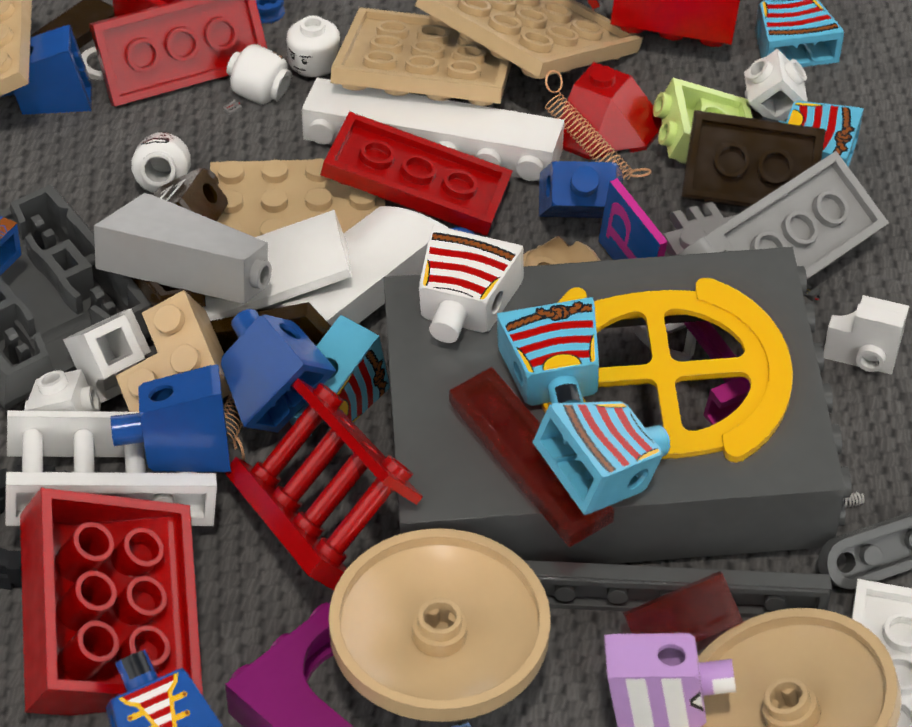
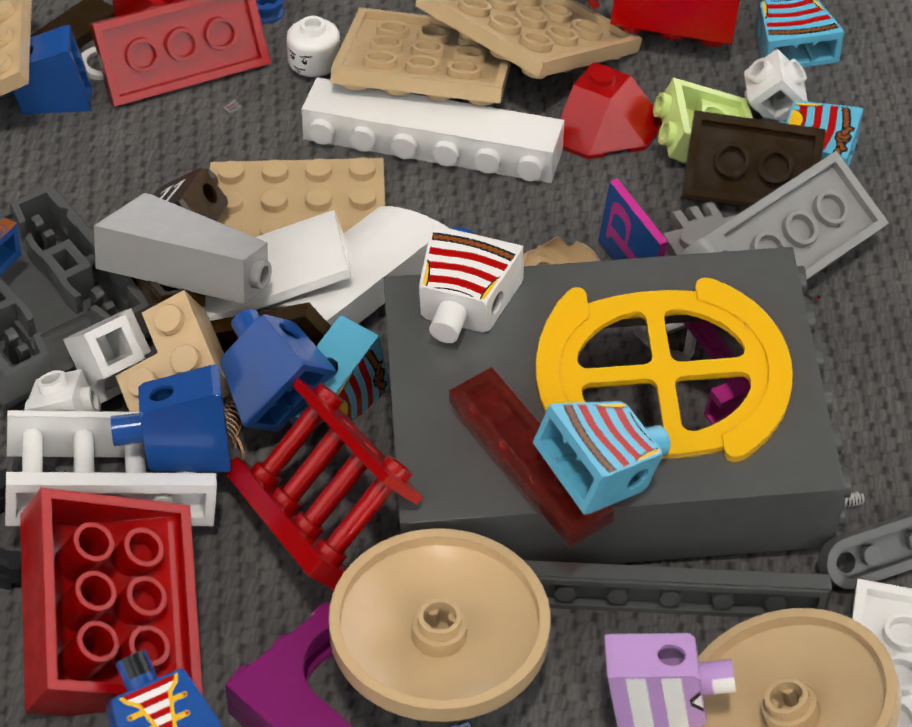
white head [131,133,191,193] -> none
white head [227,44,292,105] -> none
red plate [320,111,513,236] -> none
medium azure torso [497,297,599,406] -> none
blue torso [539,161,623,218] -> none
light nougat piece [545,70,651,180] -> none
clear red plate [623,571,743,643] -> none
white brick [823,295,909,374] -> none

